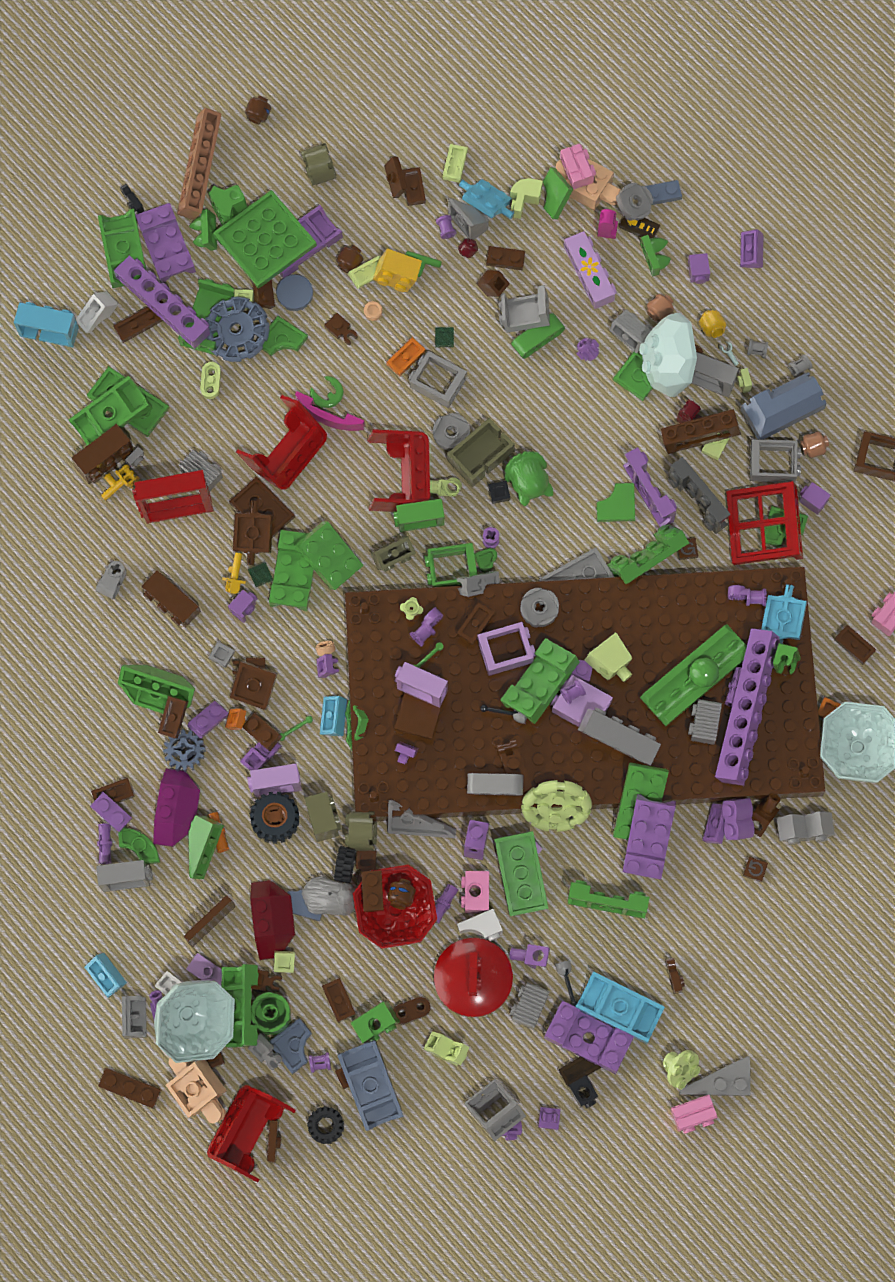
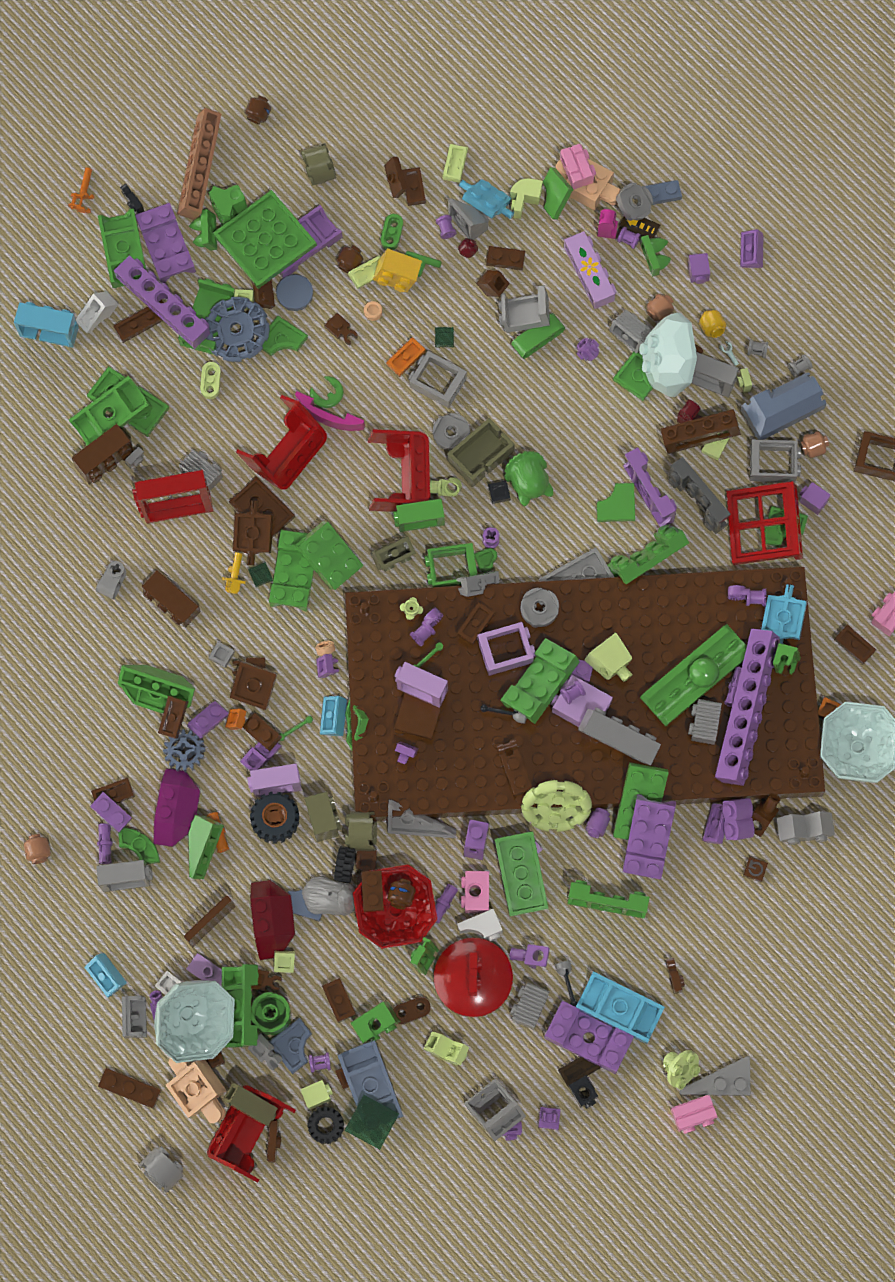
yellow arm [101,464,140,501] -> none
medium lavender brick [228,590,258,623] -> none
light grey beam [467,773,523,795] -> none
reddish brown tile [678,538,698,560] -> none
none -> nougat head [24,834,51,864]
none -> orange piece [68,167,94,213]
none -> light grey brick [138,1146,184,1194]
none -> olive brick [222,1083,278,1126]
none -> yellowish green brick [300,1080,333,1110]
none -> clear green plate [344,1094,399,1150]
none -> bright green plate [381,214,403,250]
none -> bright green plate [410,937,439,975]
none -> medium lavender brick [585,808,610,838]
none -> medium lavender bush [617,227,641,249]

